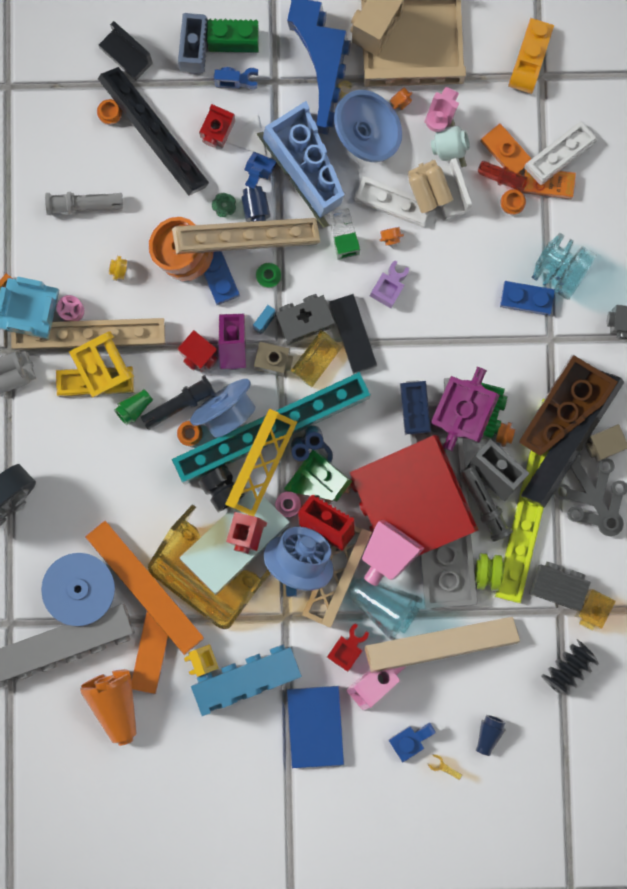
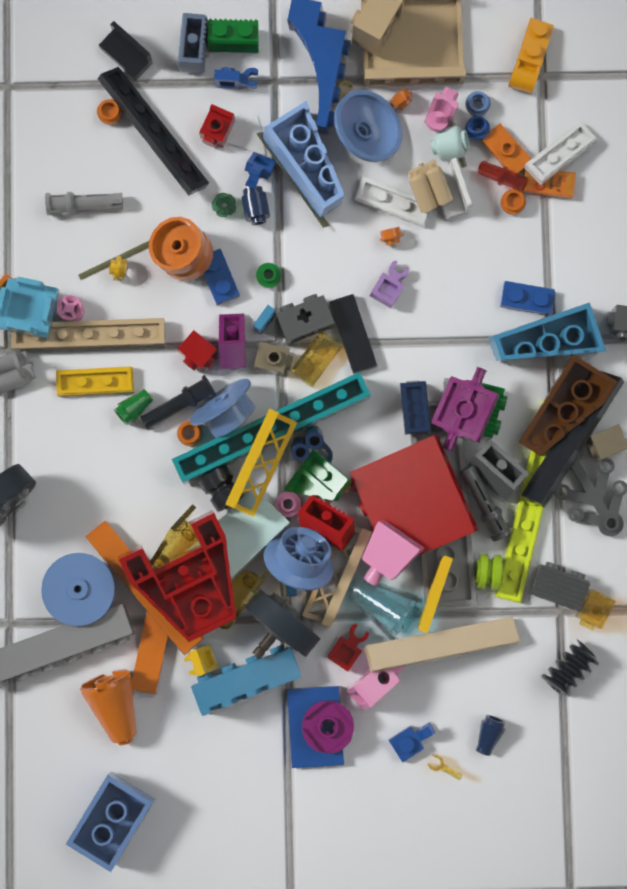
yellow plate [69,331,134,398] -> none
tan tile [172,218,320,254] -> none
red brick [226,512,268,554] -> none
leg [329,208,360,260] -> none
orange plate [496,422,516,447] -> none
clear light blue wheel [531,232,597,300] -> none
none -> medium blue brick [66,772,155,872]
none -> olive piece [78,241,149,280]
none -> red wedge [118,510,237,642]
none -> black wheel [245,589,321,659]
none -> magenta plate [302,700,354,753]
none -> yellow tile [417,555,453,633]
none -> medium blue plate [465,91,491,116]
none -> blue plate [465,116,490,141]
none -> dark azure wedge [488,302,606,361]

